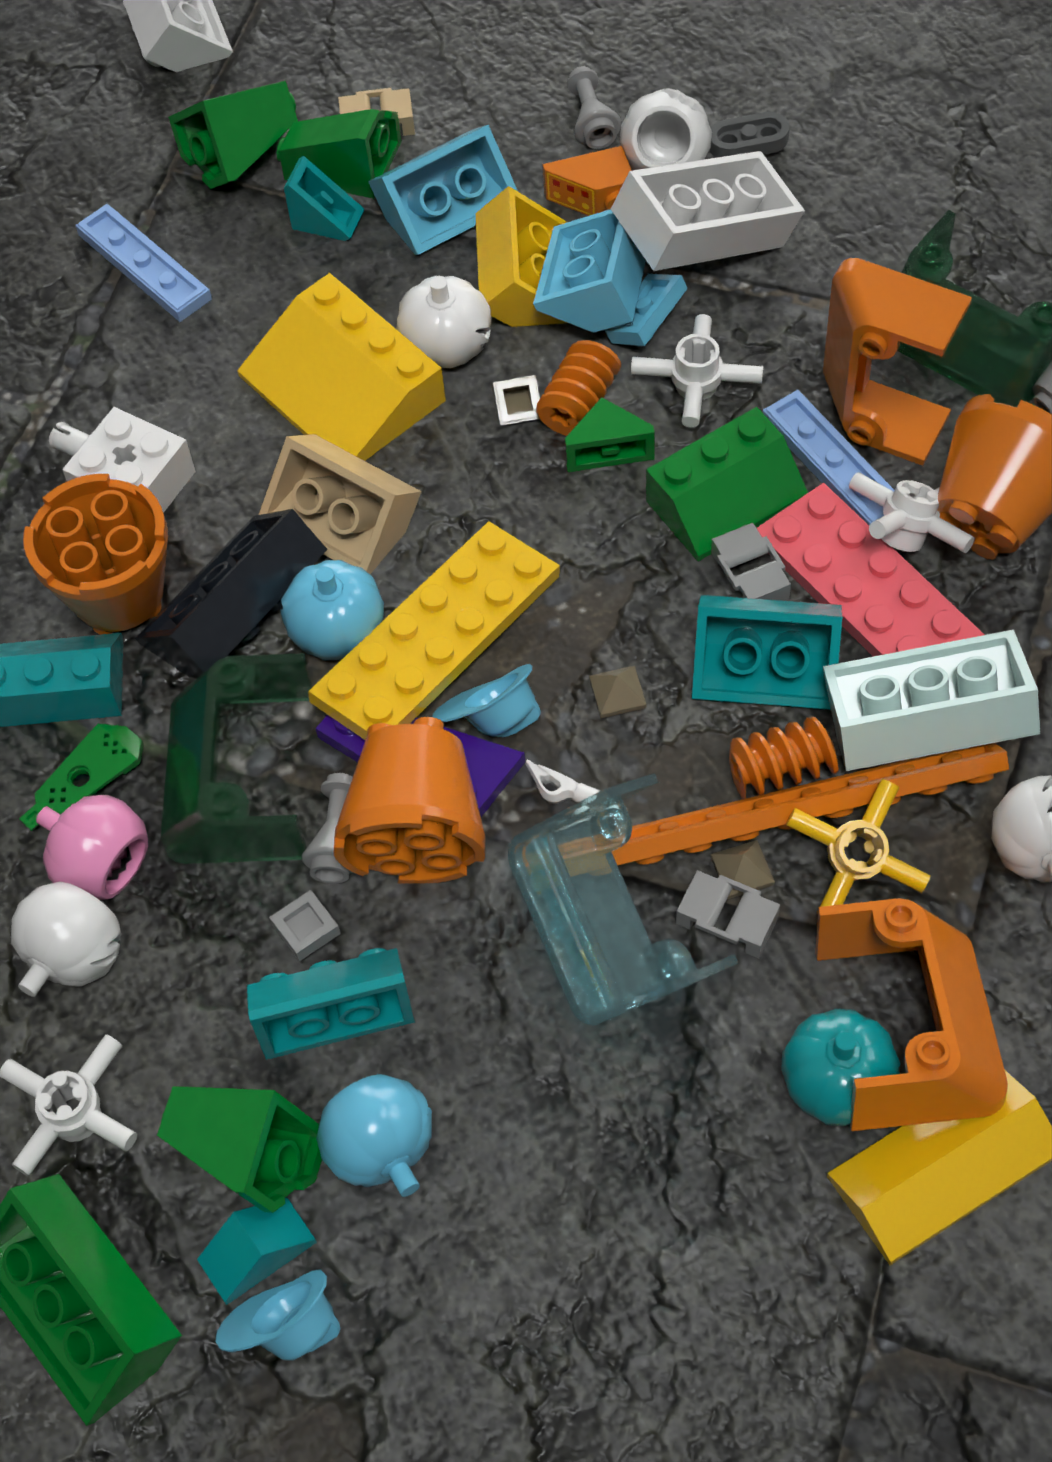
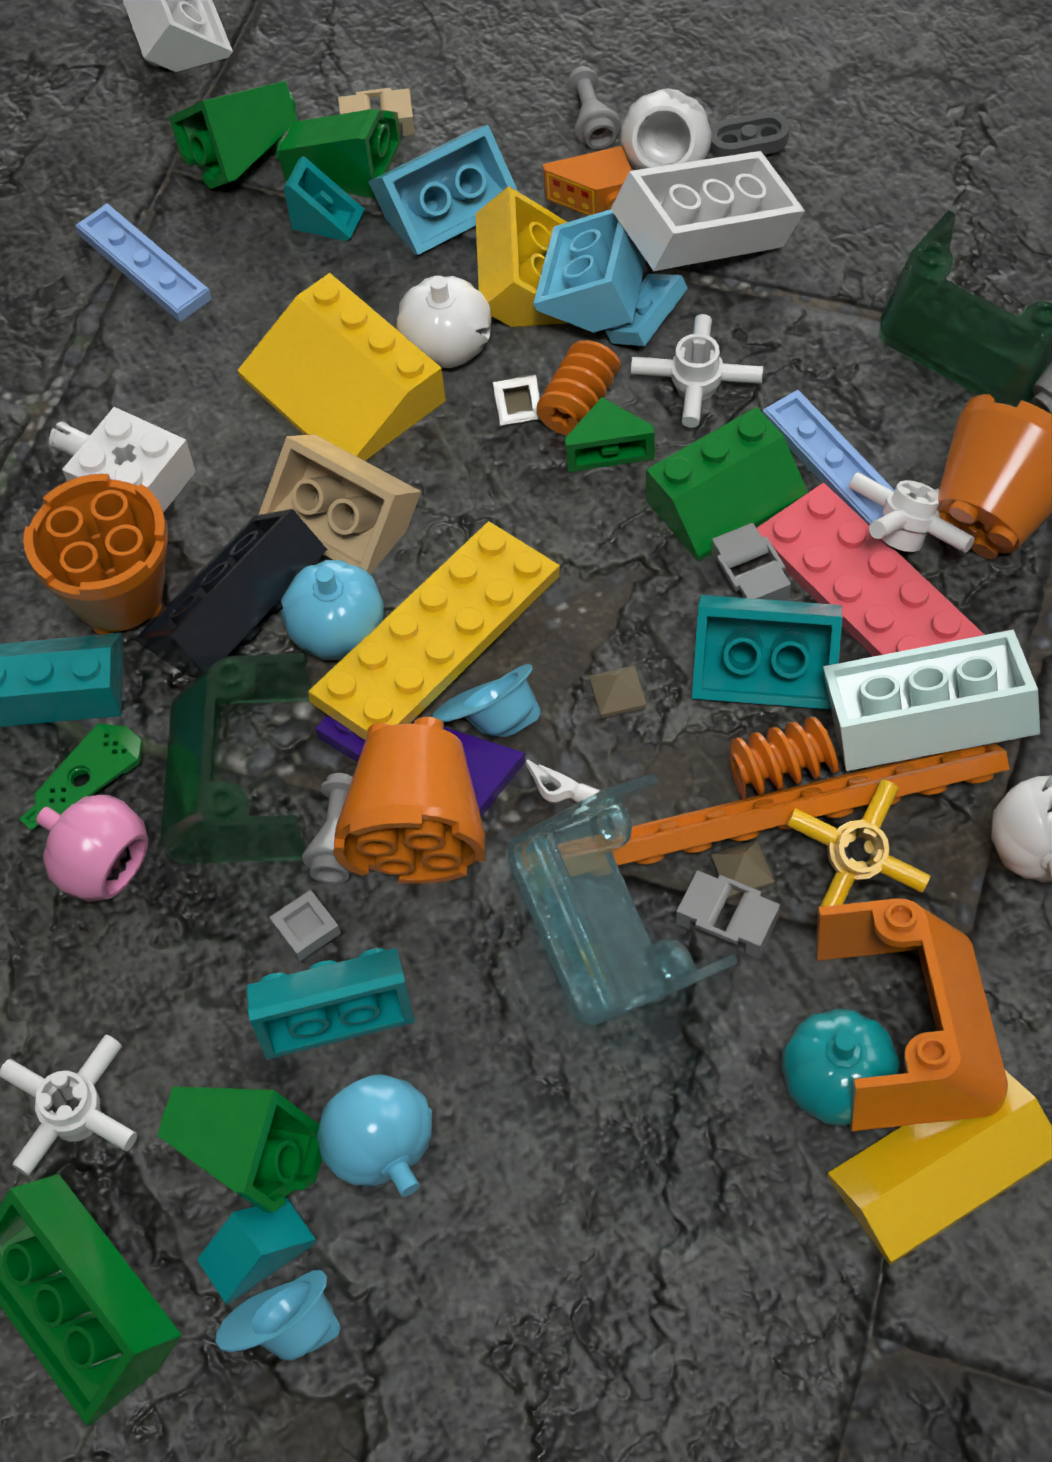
white piece [11,882,121,997] -> none
orange windscreen [823,258,972,466] -> none

